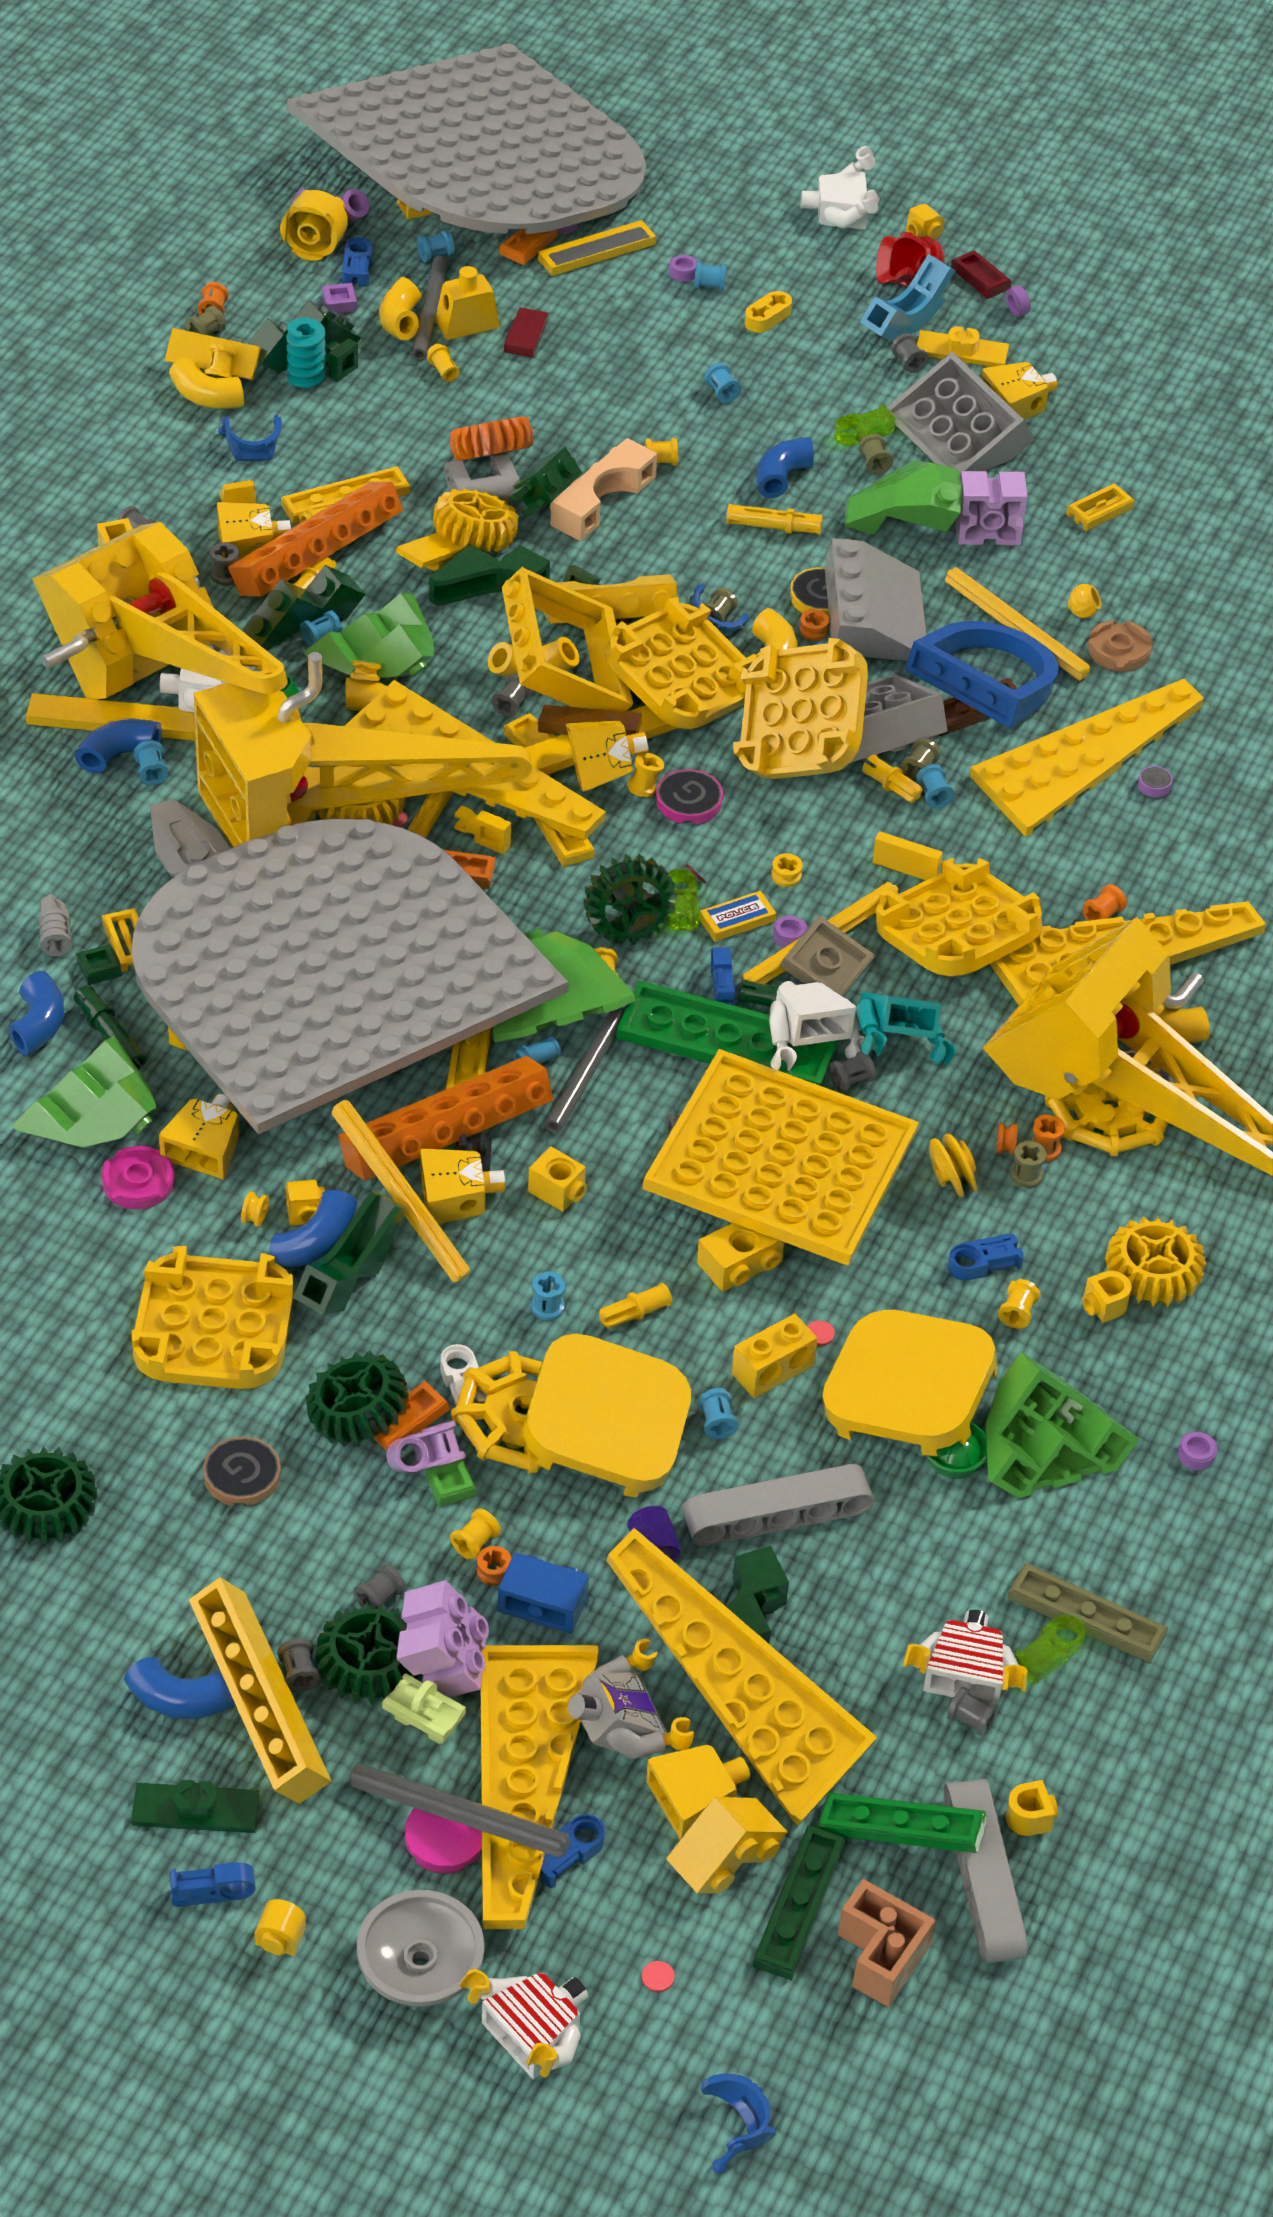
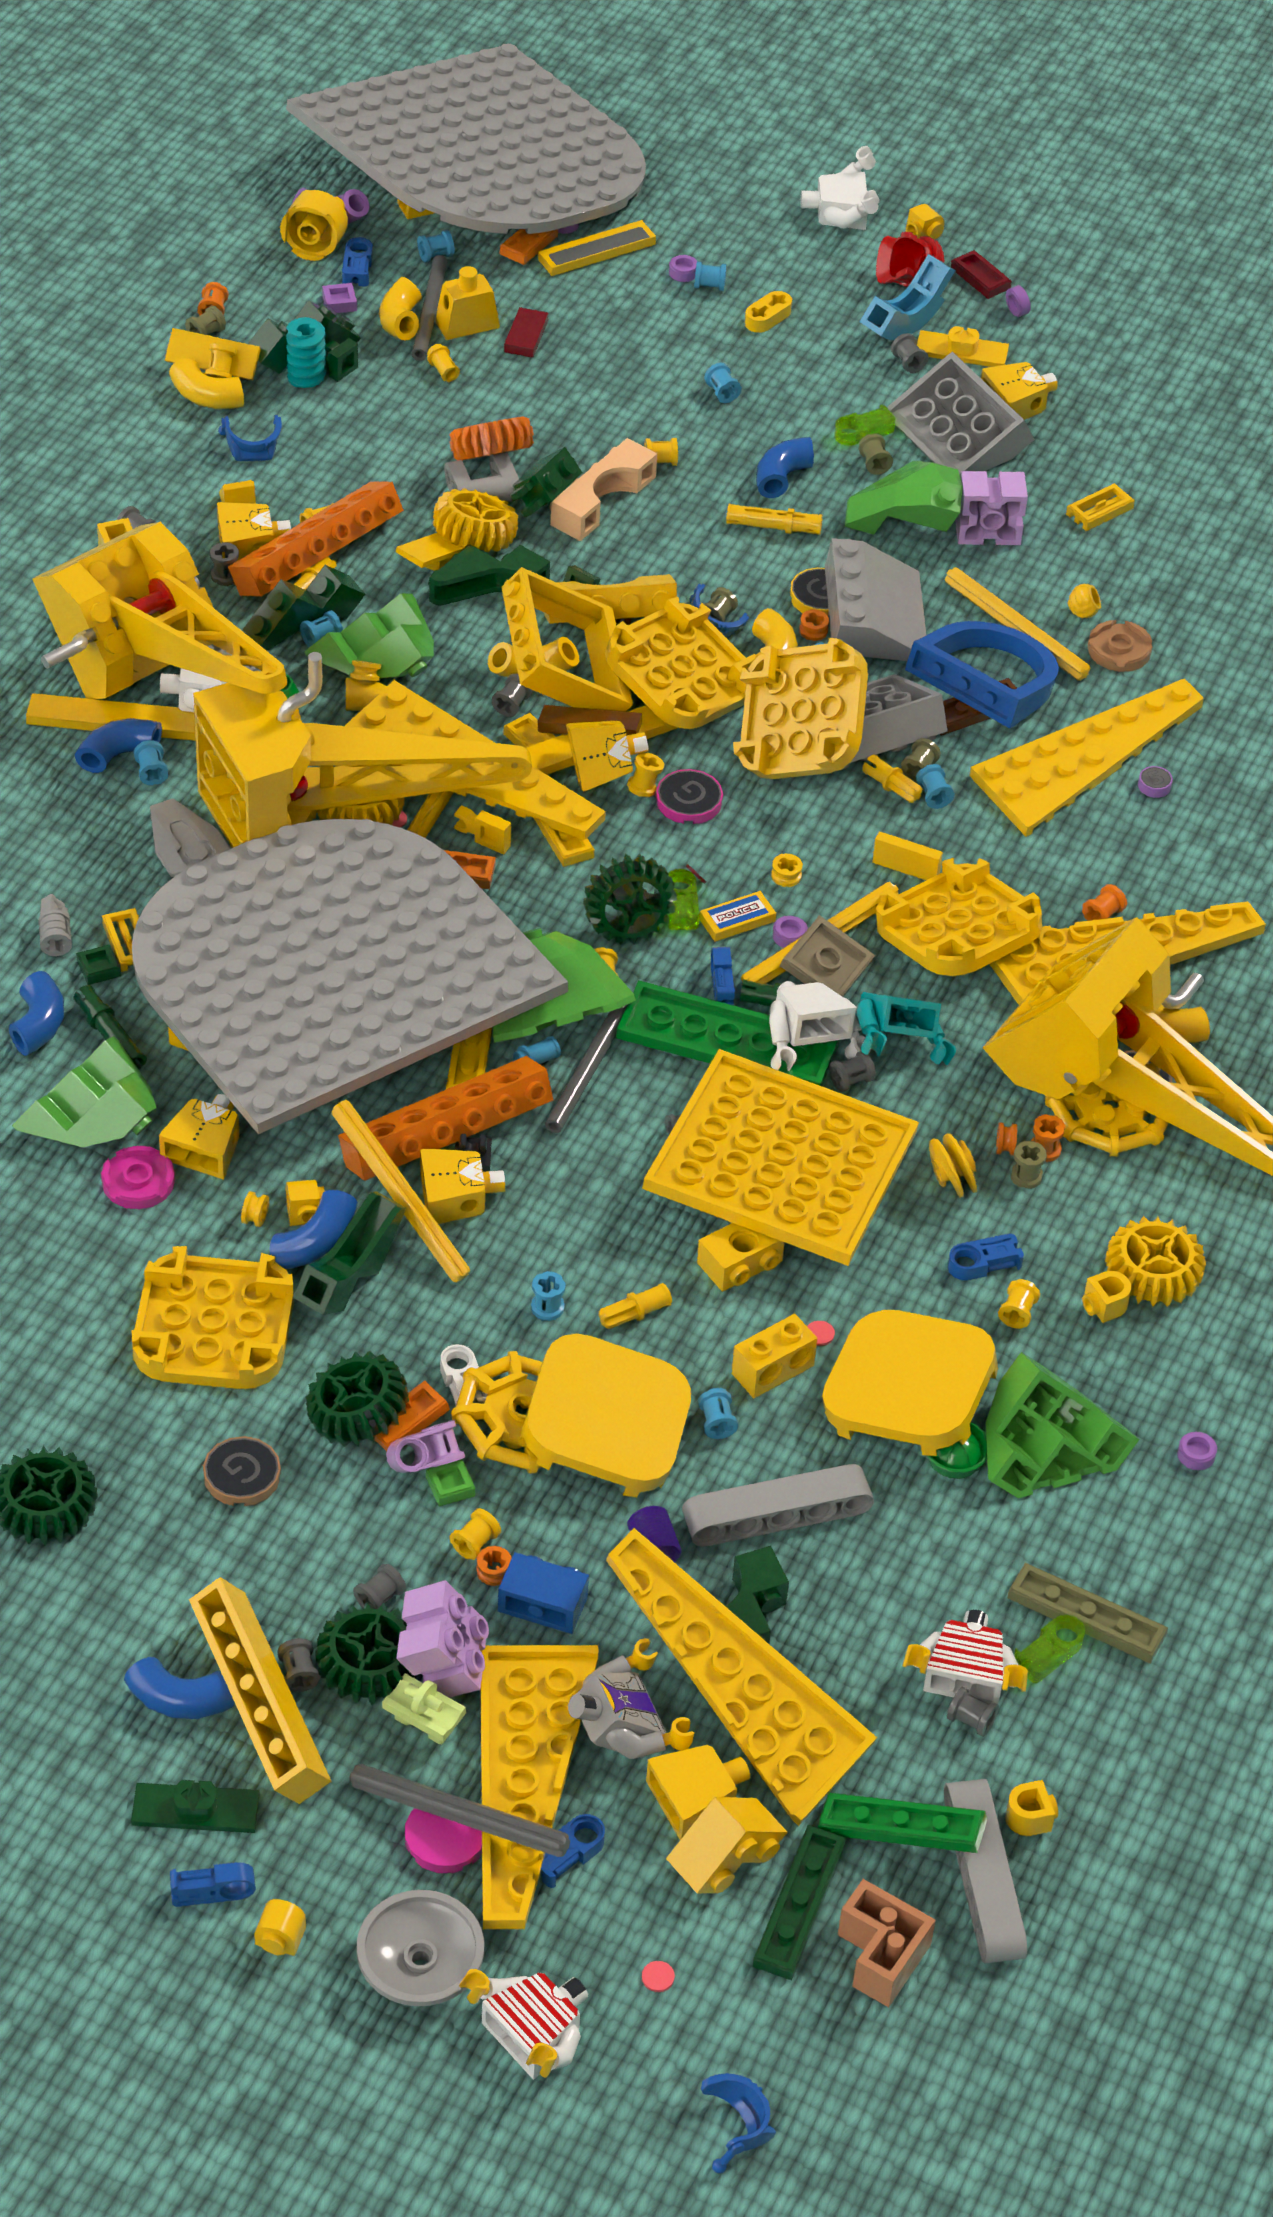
yellow tile [281,466,410,525] -> none
yellow brick [528,1146,587,1212] -> none

